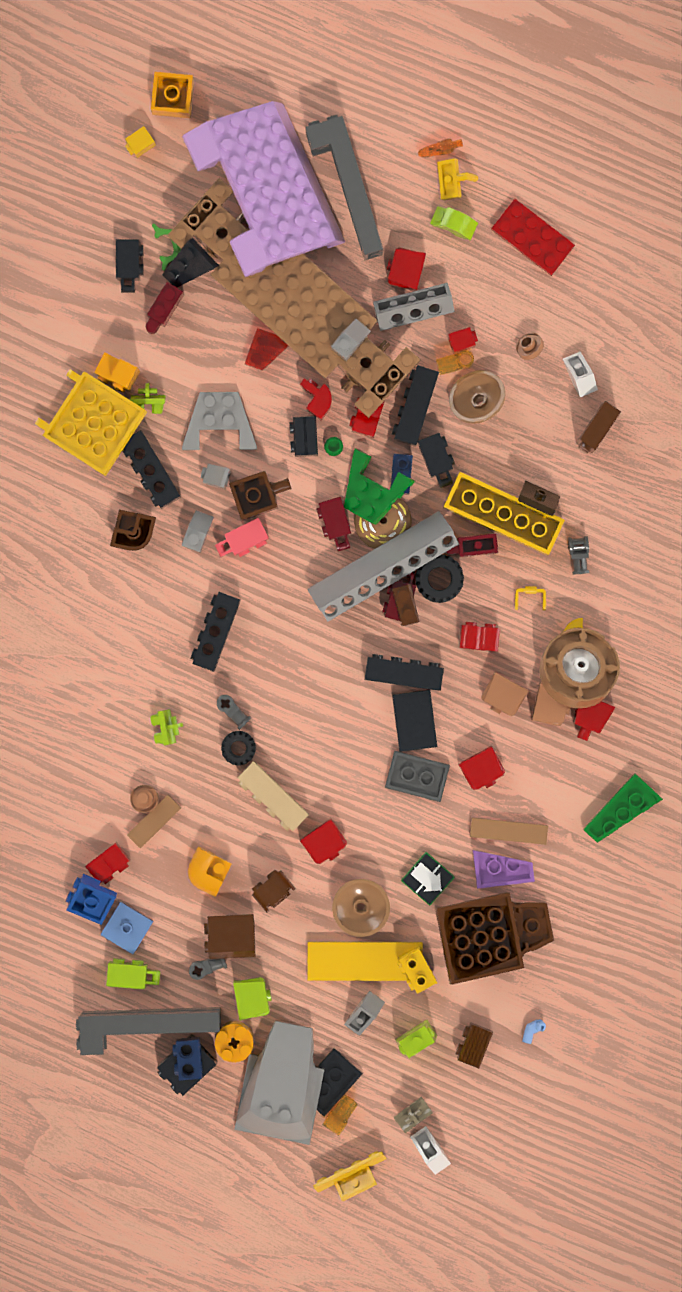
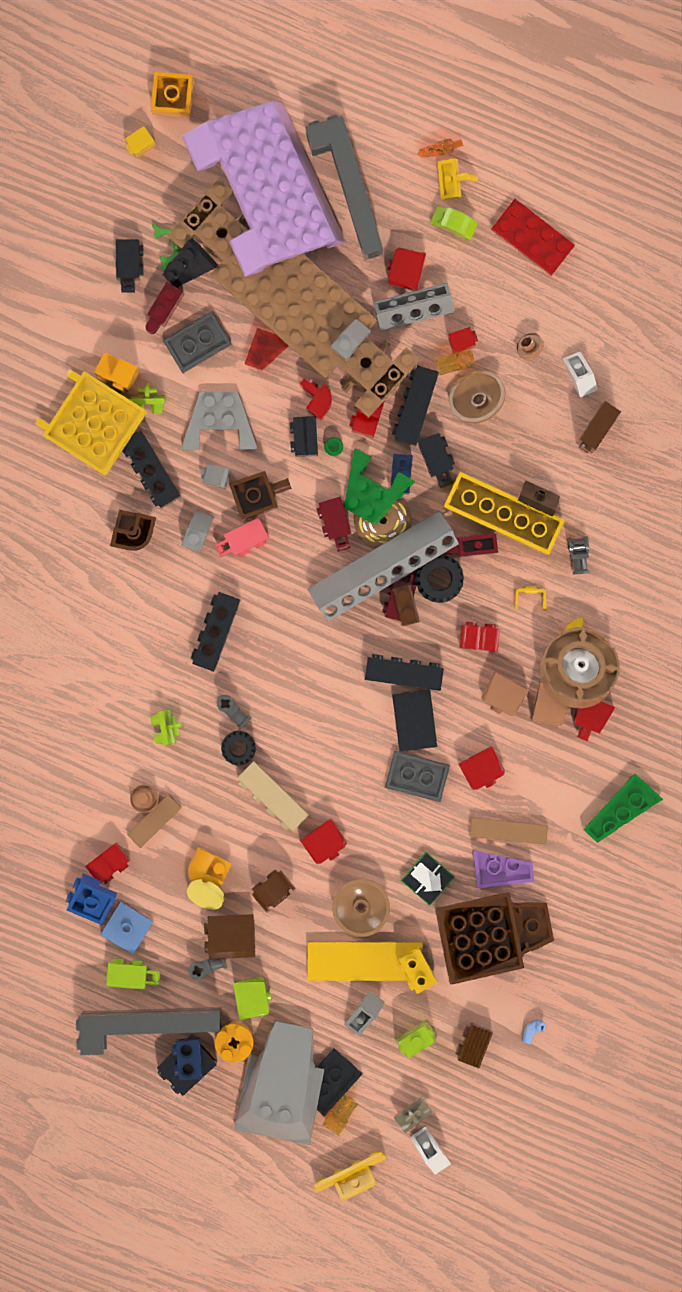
none -> dark grey tile [163,311,232,374]
none -> light yellow tile [187,879,225,910]

